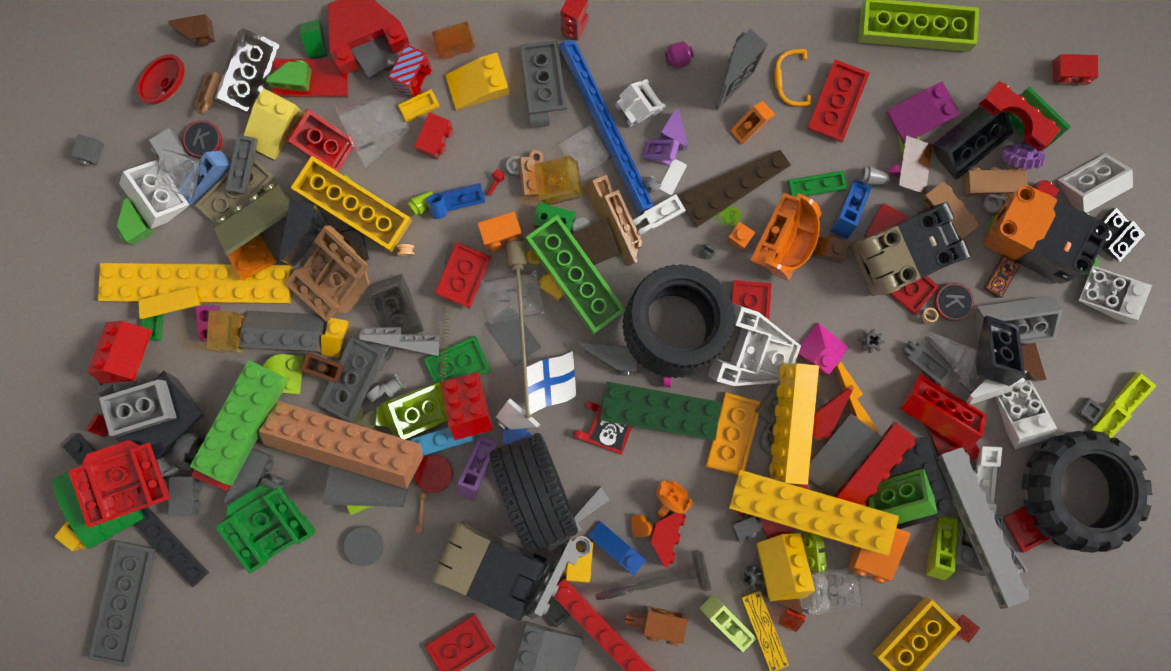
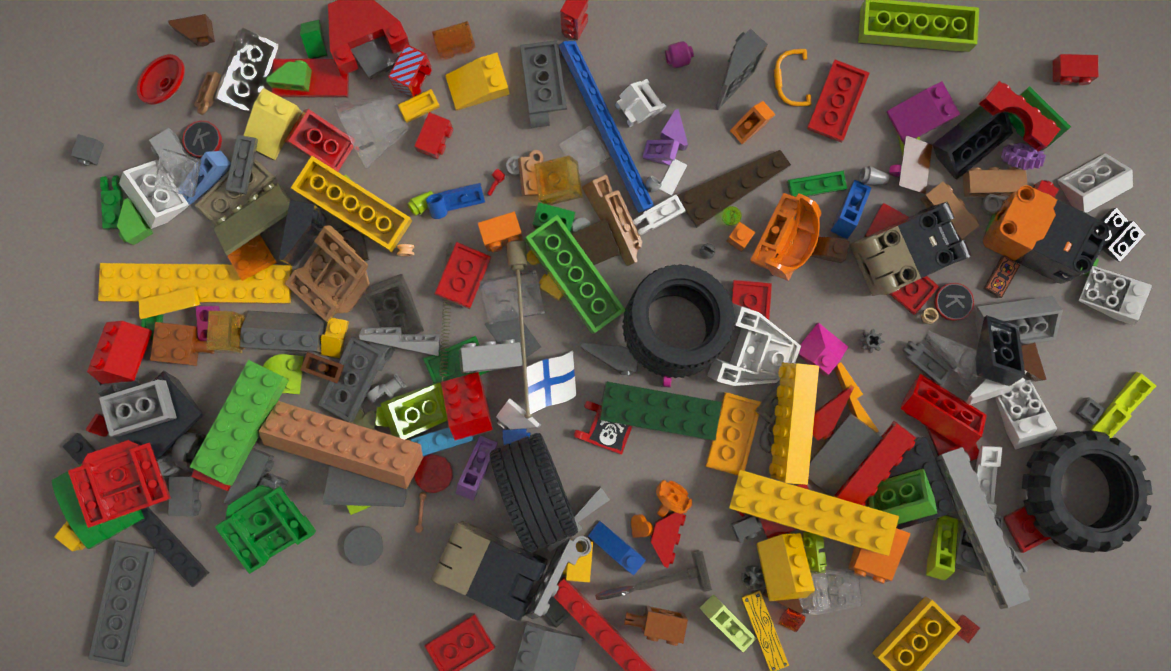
none -> green hinge [100,175,123,230]
none -> dark orange brick [150,322,216,366]
none -> light grey brick [459,339,523,374]

